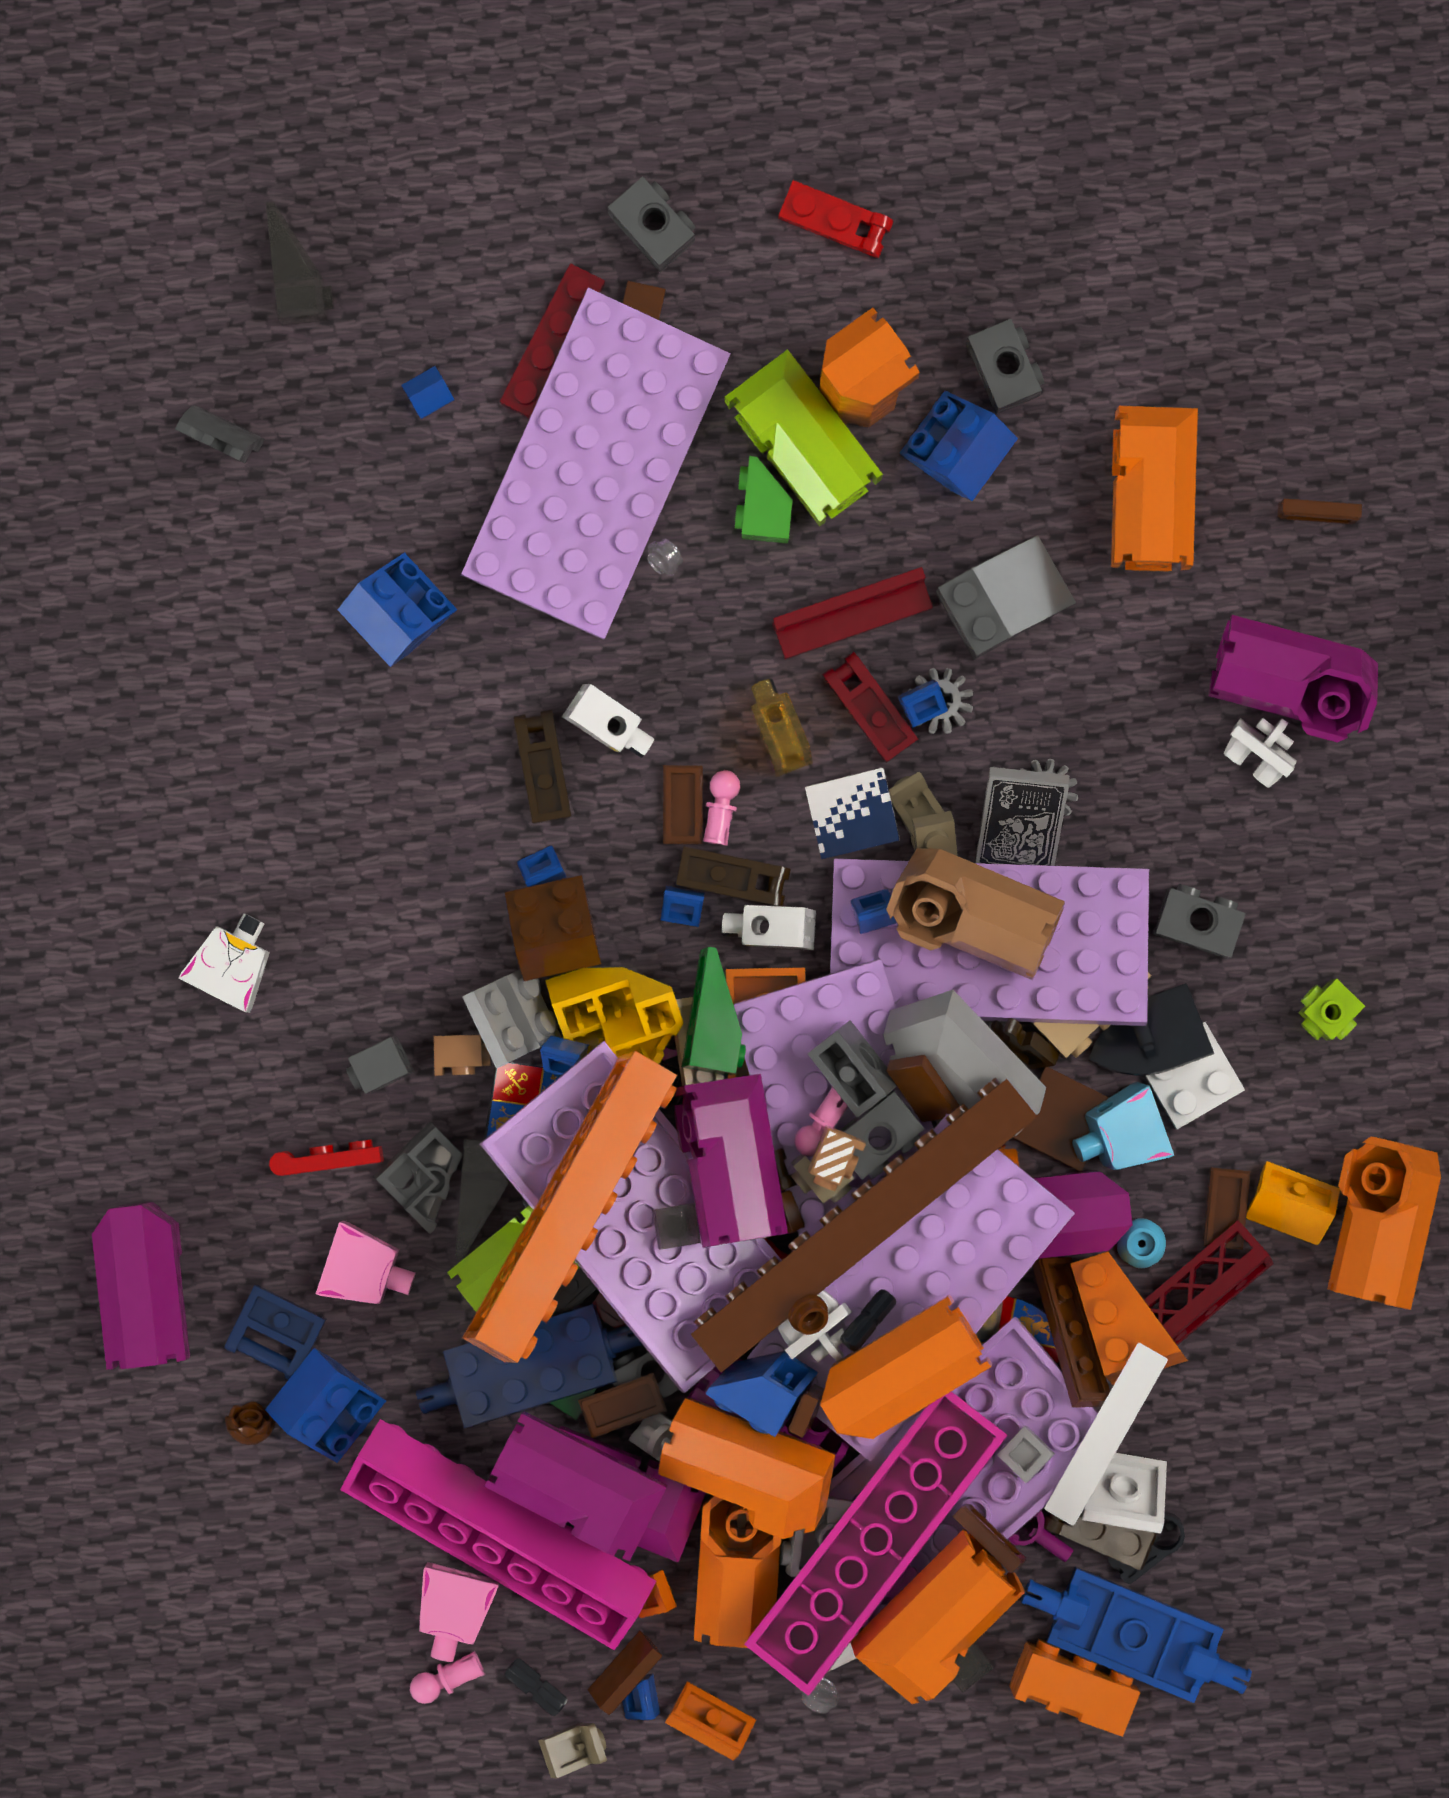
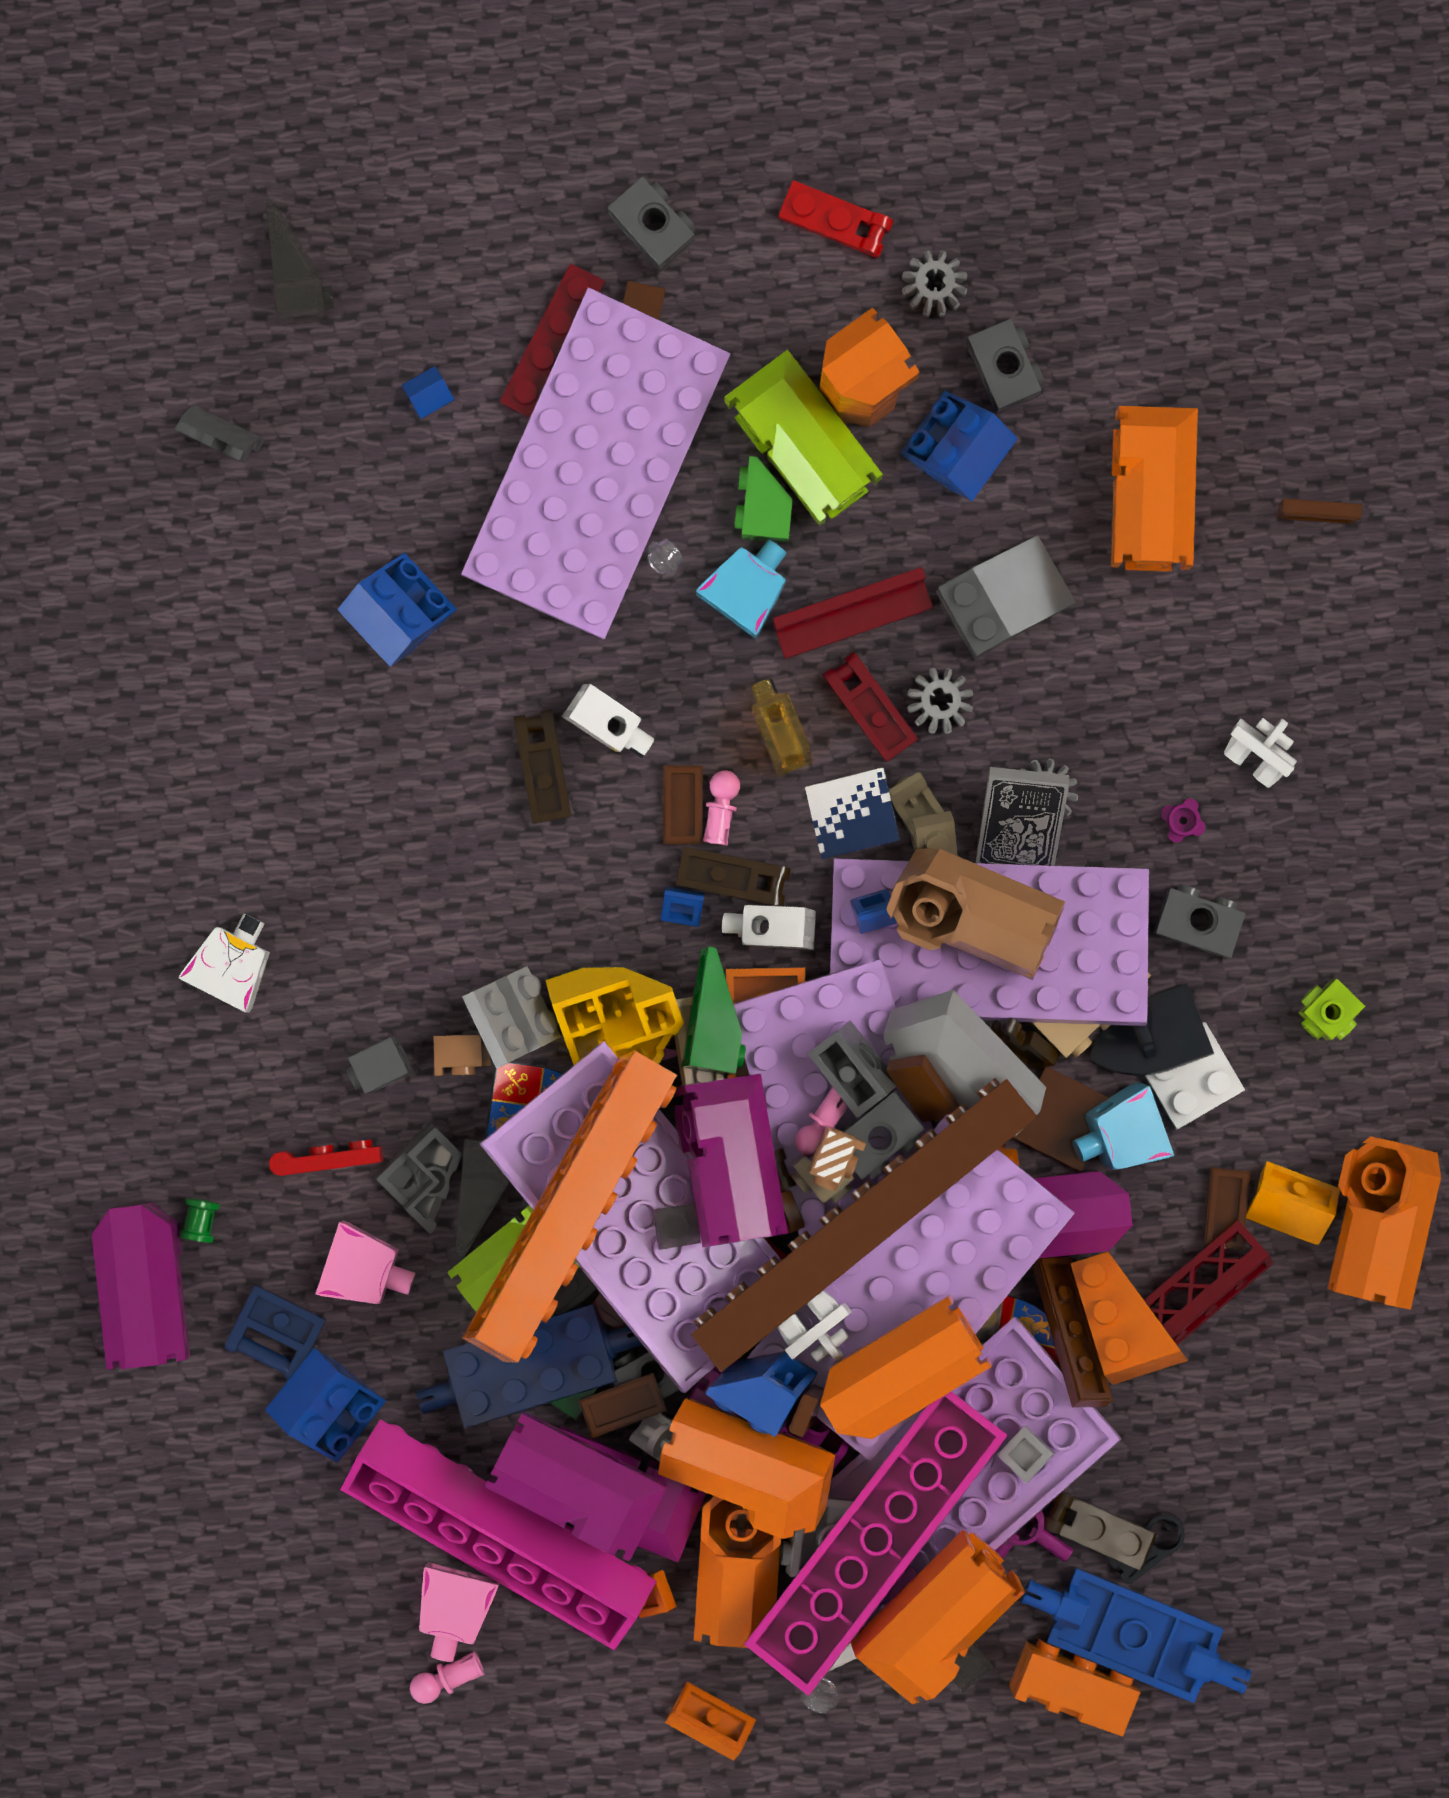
reddish brown plate [225,1402,276,1445] -> none
reddish brown brick [505,875,601,981] -> none
black piece [505,1658,568,1716] -> none
blue slope [517,846,567,887] -> none
dark tan bracket [538,1723,607,1779] -> none
blue slope [540,1036,589,1075] -> none
reddish brown tile [587,1631,662,1715] -> none
blue slope [622,1674,660,1720] -> none
reddish brown plate [788,1295,828,1335] -> none
black piece [840,1289,896,1352] -> none
blue slope [898,679,948,727] -> none
reddish brown tile [952,1504,1026,1574] -> none
white sticker [1044,1343,1168,1526] -> none
white plate [1082,1453,1167,1534] -> none
medium azure plate [1117,1218,1166,1268] -> none
magenta brick [1208,615,1378,742] -> none
none -> green bush [178,1197,220,1243]
none -> medium azure torso [696,539,787,639]
none -> light grey gear [902,251,967,318]
none -> magenta plate [1161,799,1205,843]

